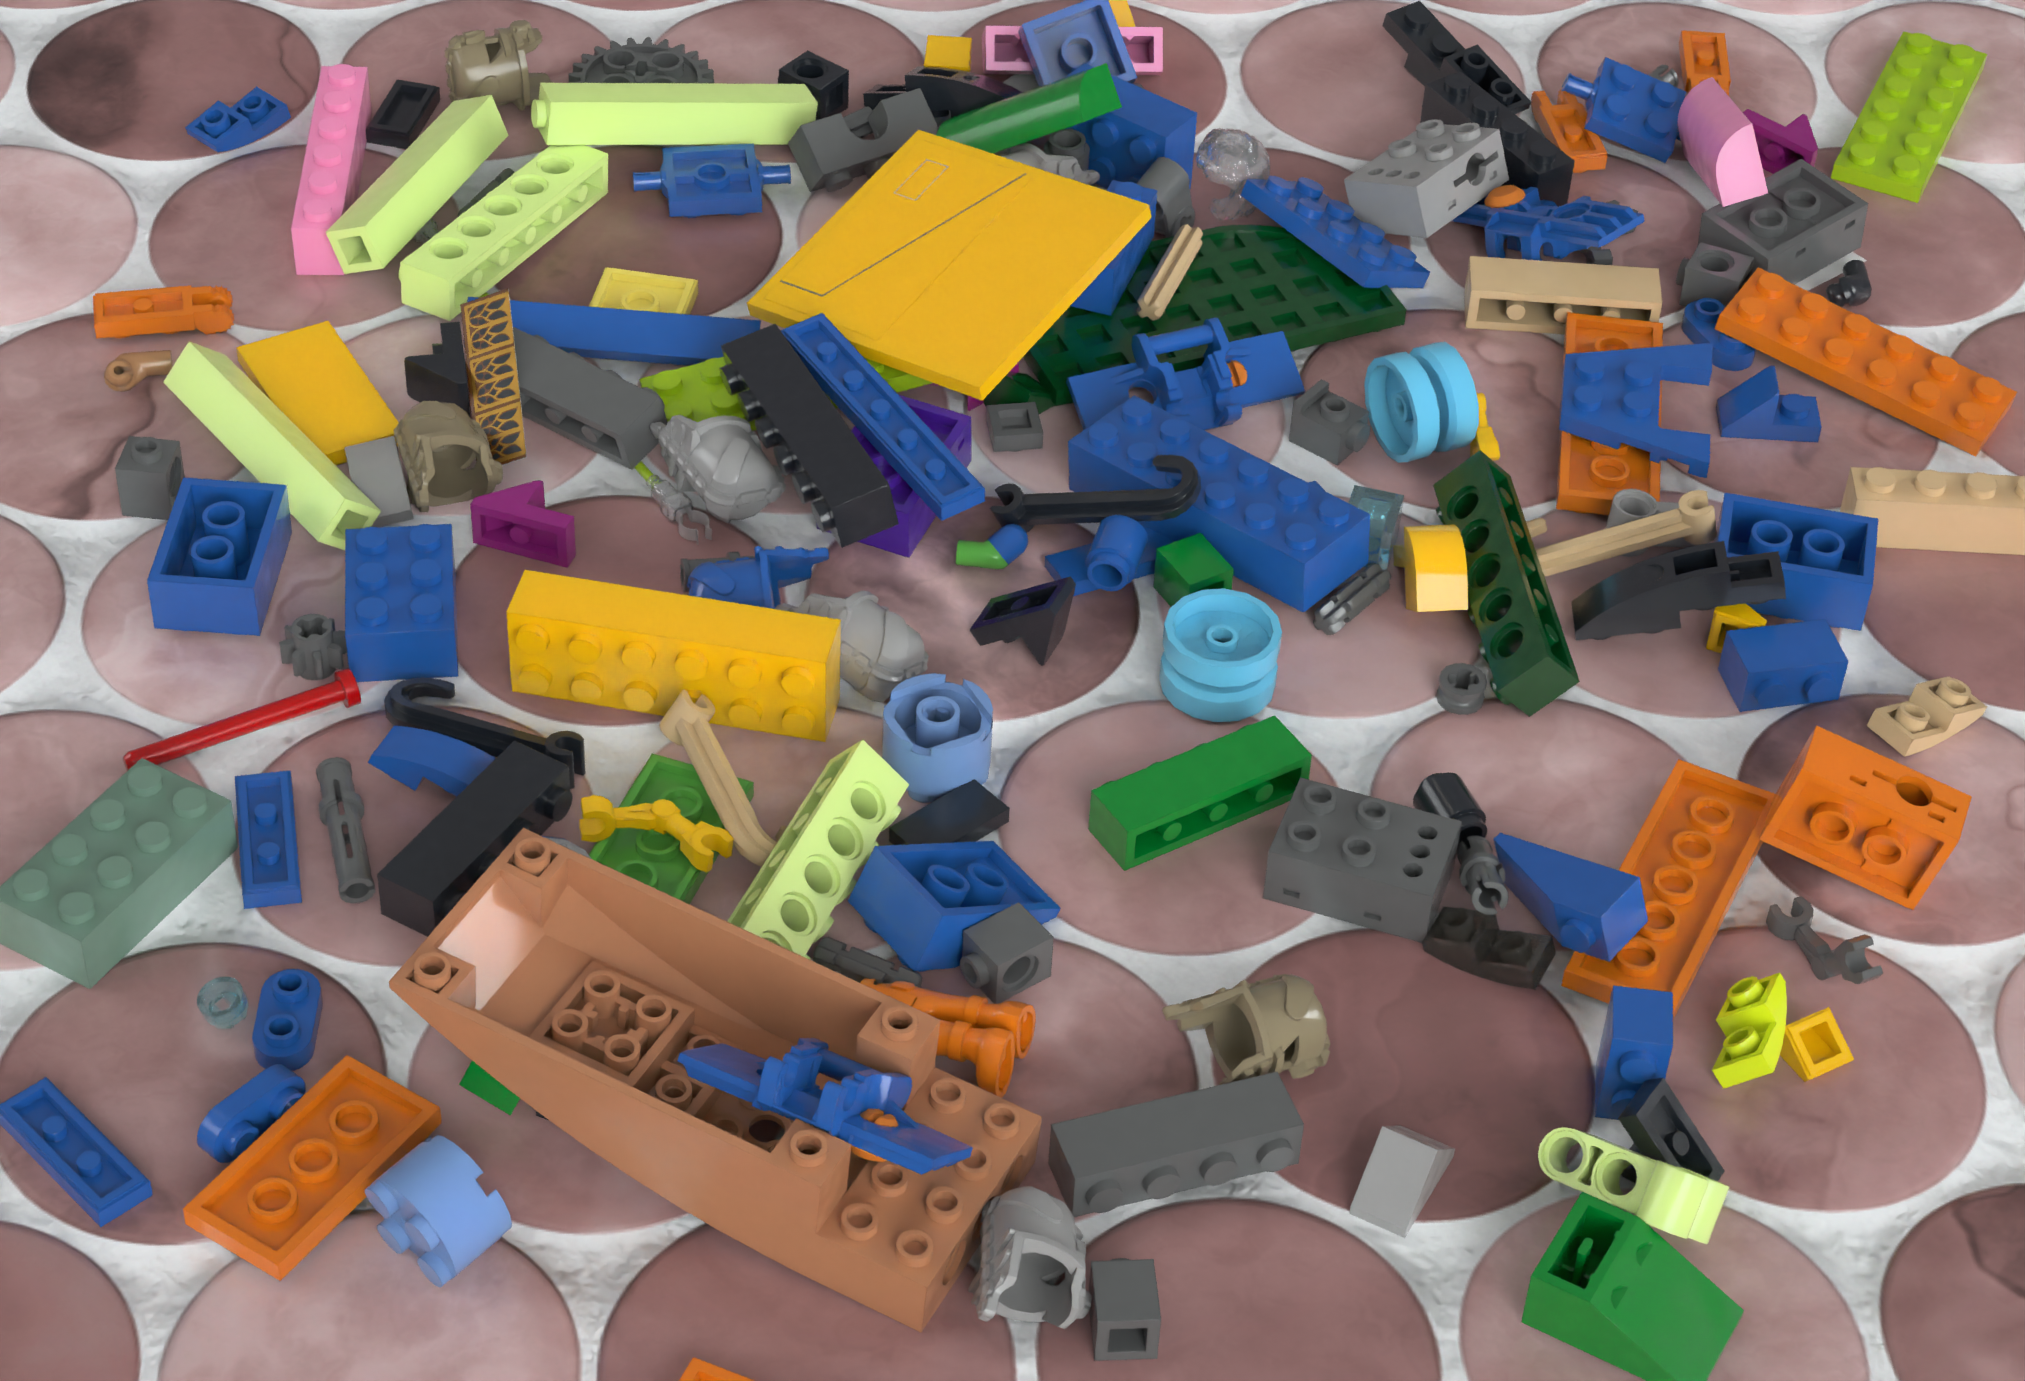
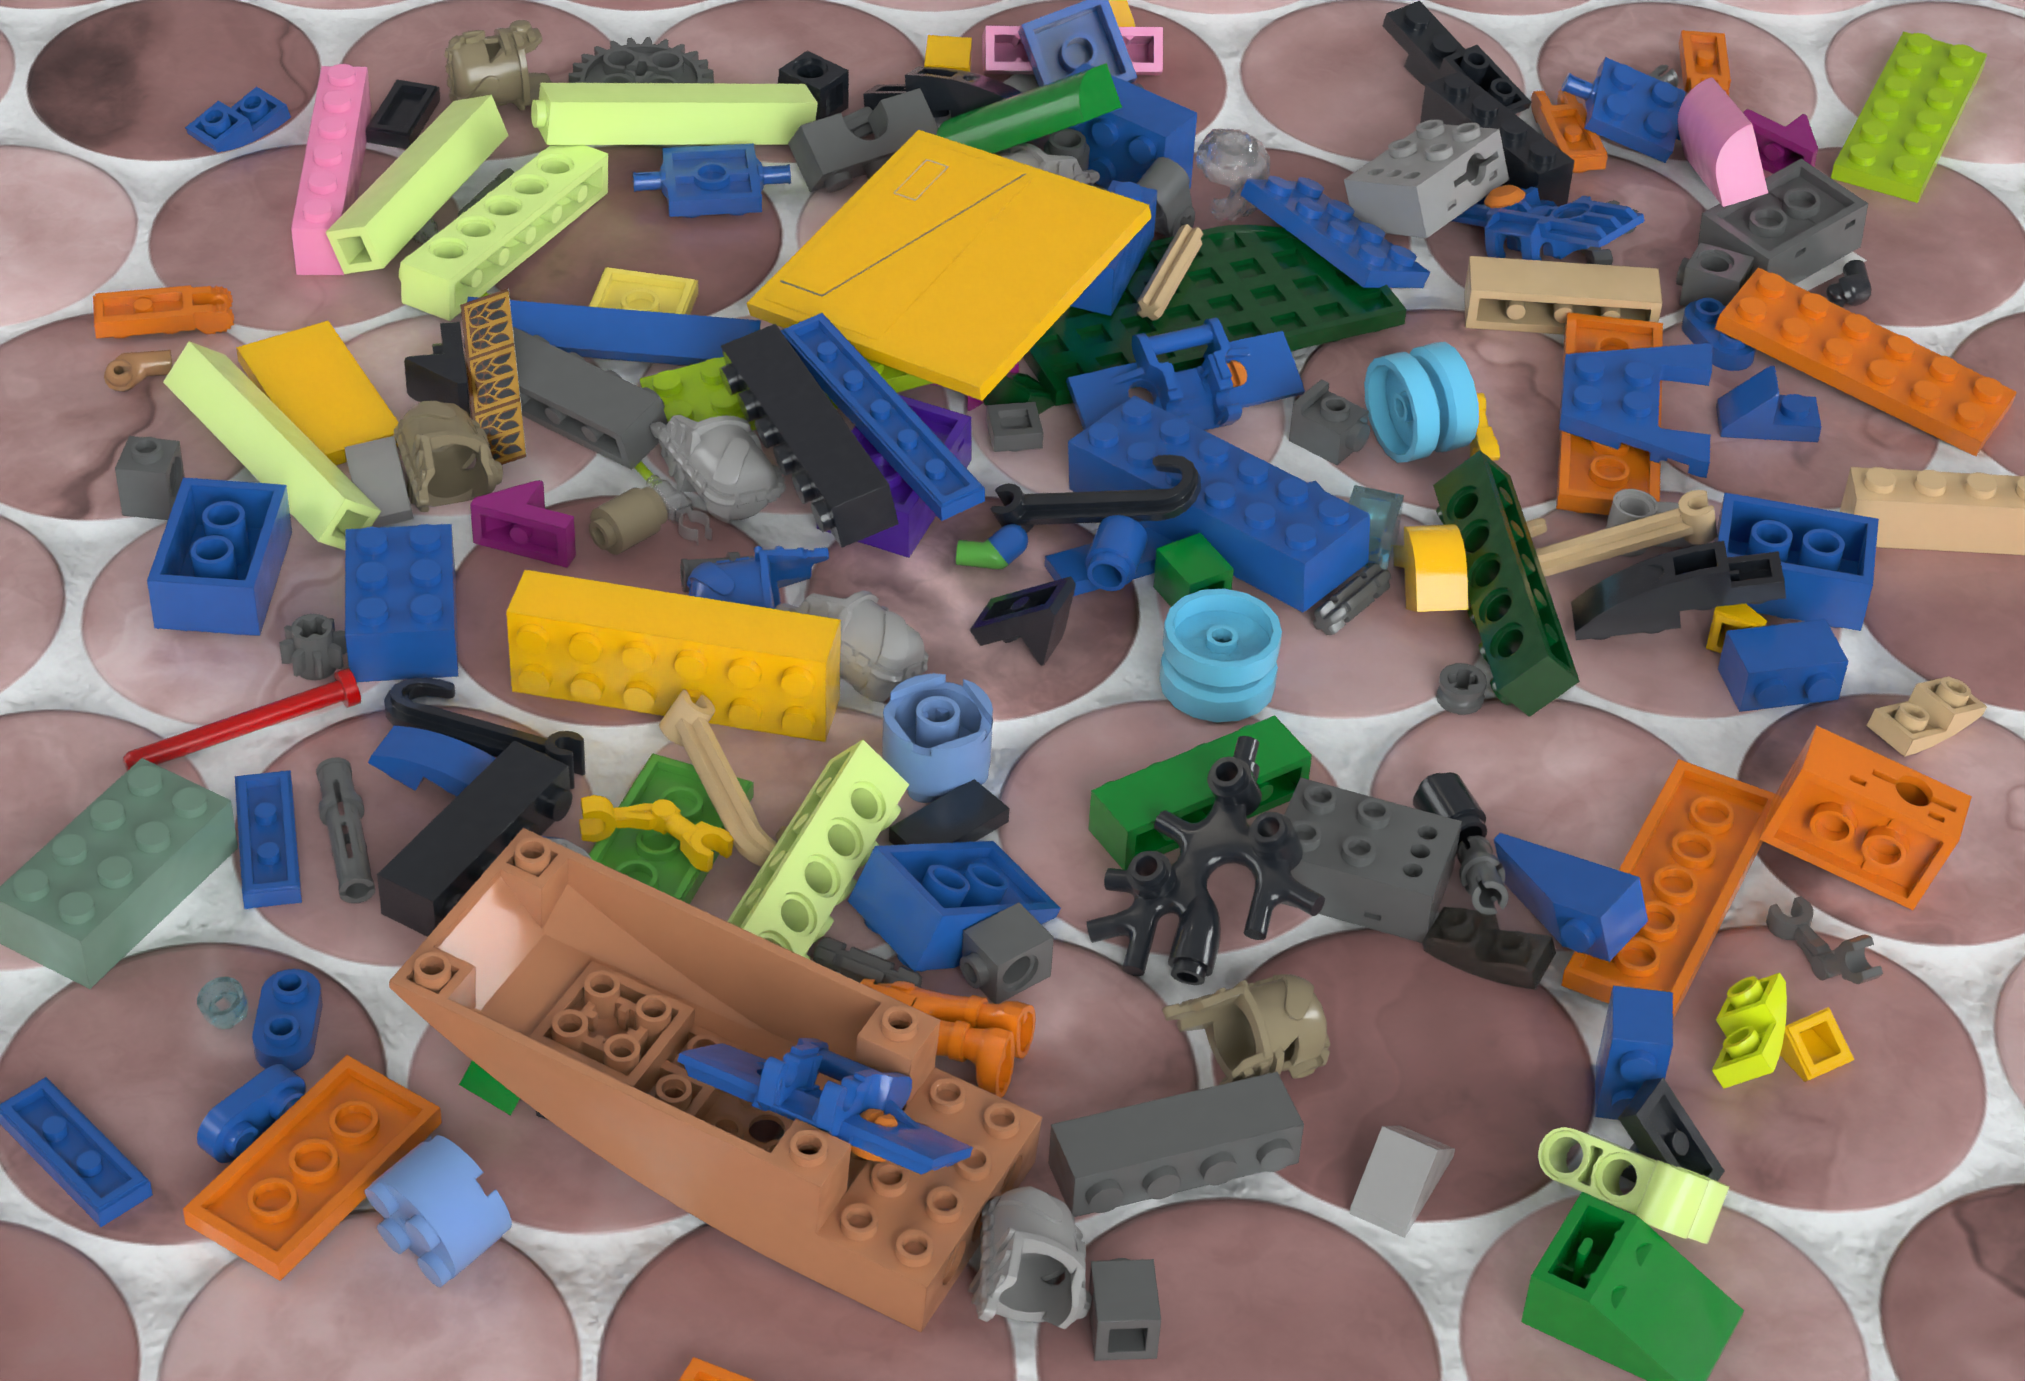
none -> dark tan brick [589,487,668,555]
none -> black plant [1087,736,1325,985]

